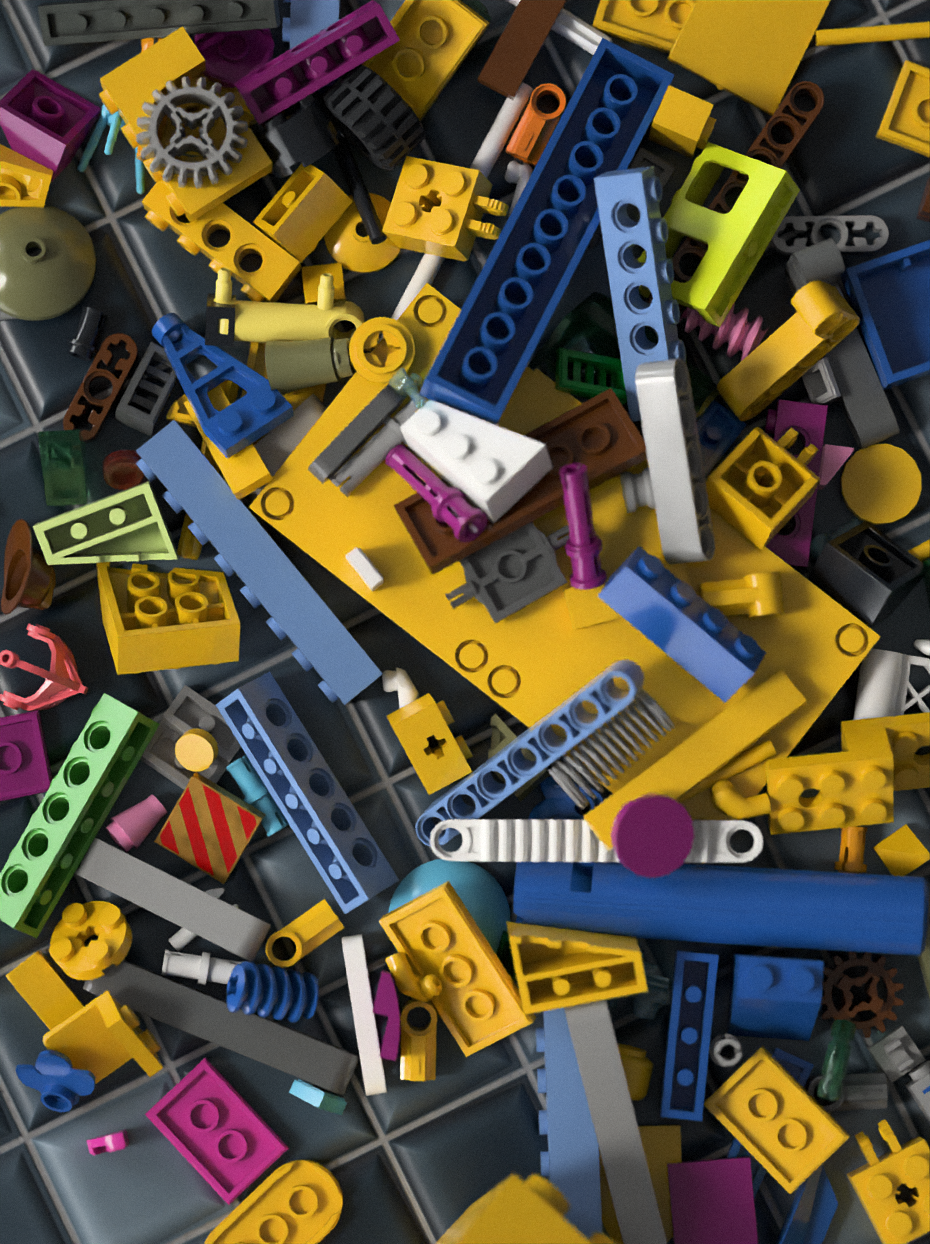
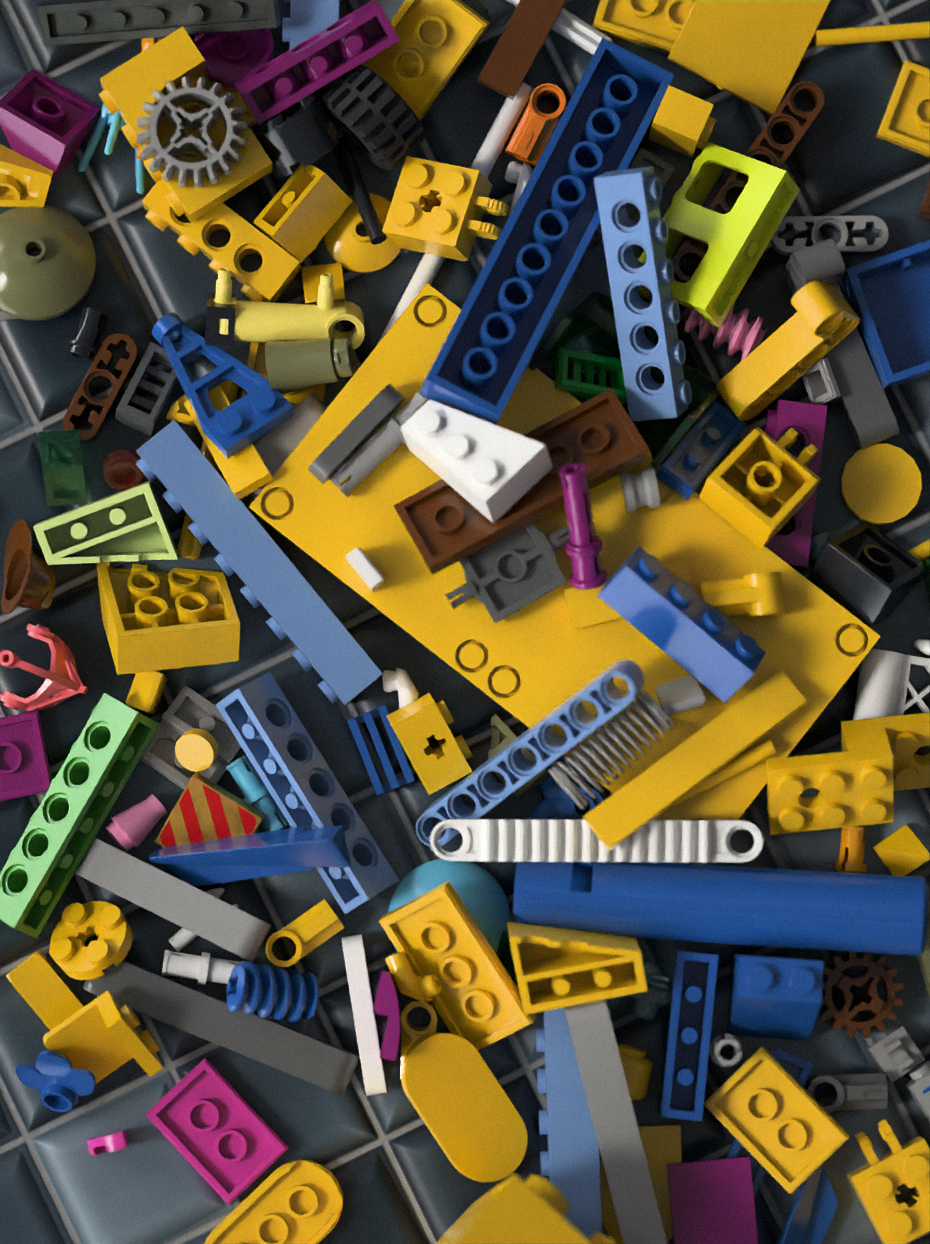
medium azure tile [289,1079,347,1116] -> none
yellow gear [349,317,415,384] -> none
magenta pin [386,444,487,543] -> none
clear light blue hand [388,367,426,409] -> none
magenta tile [611,793,695,878] -> none
light grey beam [635,358,715,564] -> none
yellow arm [711,780,771,820] -> none
bright pink slope [817,444,854,490] -> none
clear green axle [817,1019,856,1101] -> none
none -> yellow slope [126,671,167,714]
none -> blue wedge [149,825,351,887]
none -> blue tile [347,705,415,796]
none -> yellow tile [402,1032,528,1183]
none -> light grey slope [655,676,705,716]

